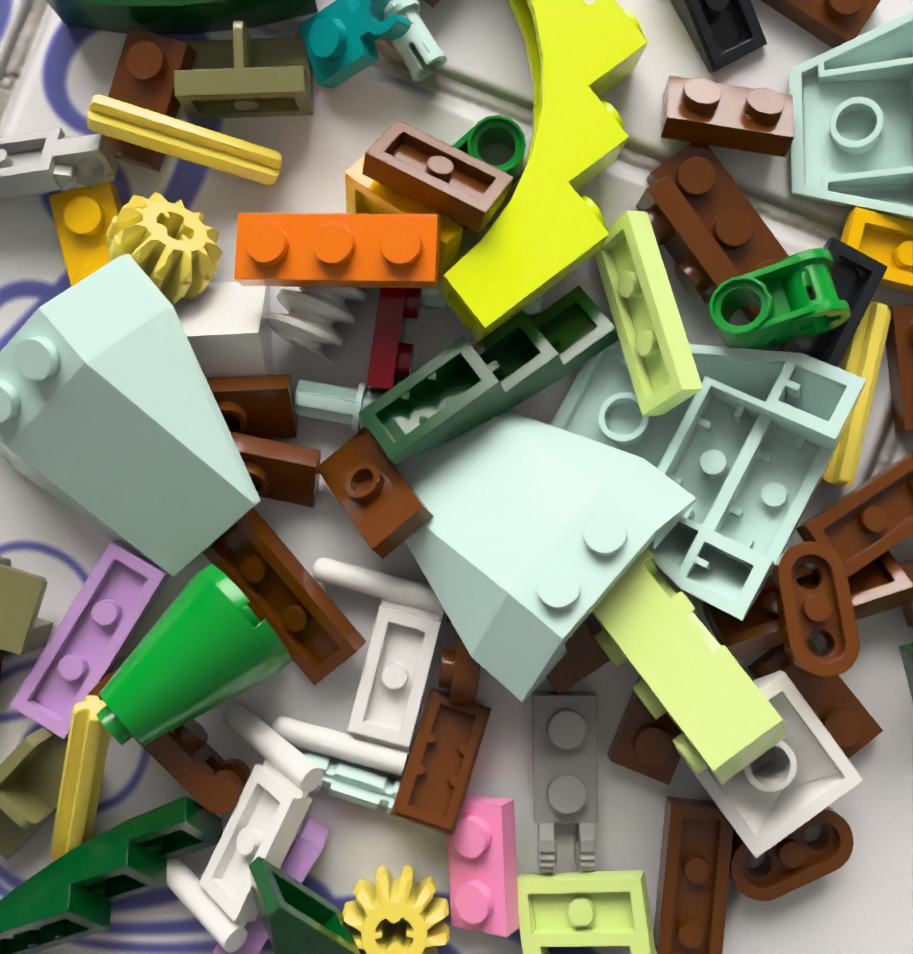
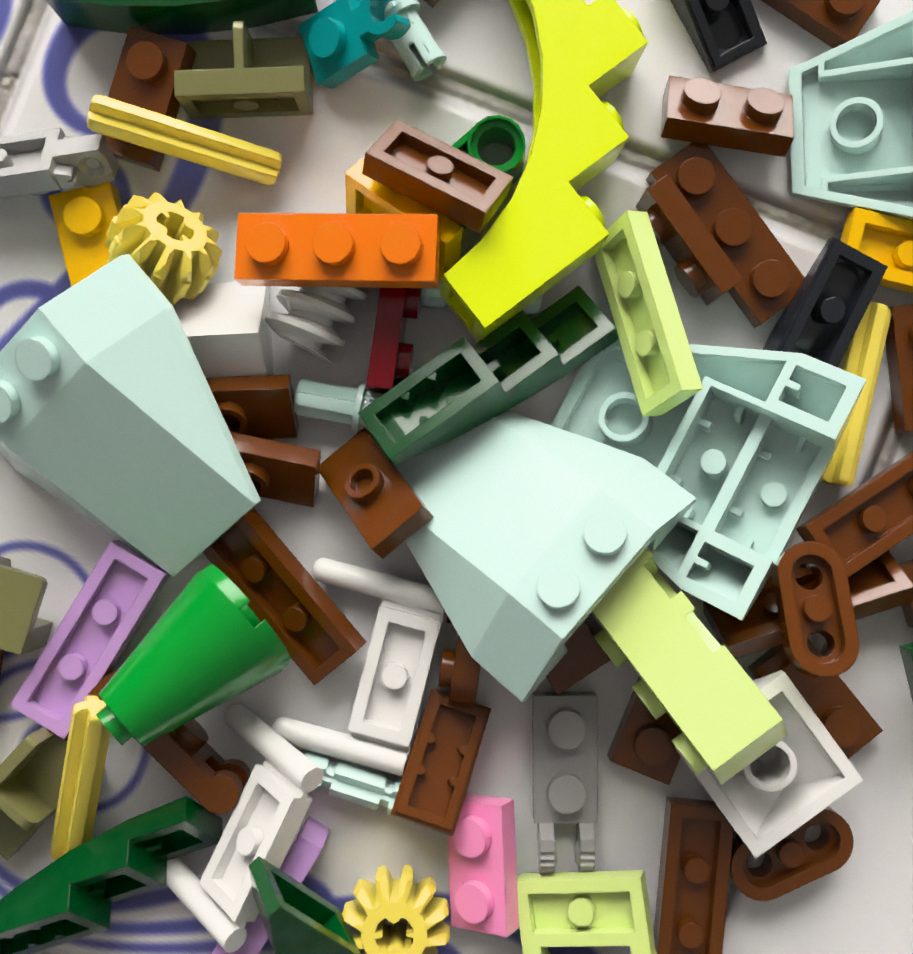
green piece [709,248,851,350] -> none

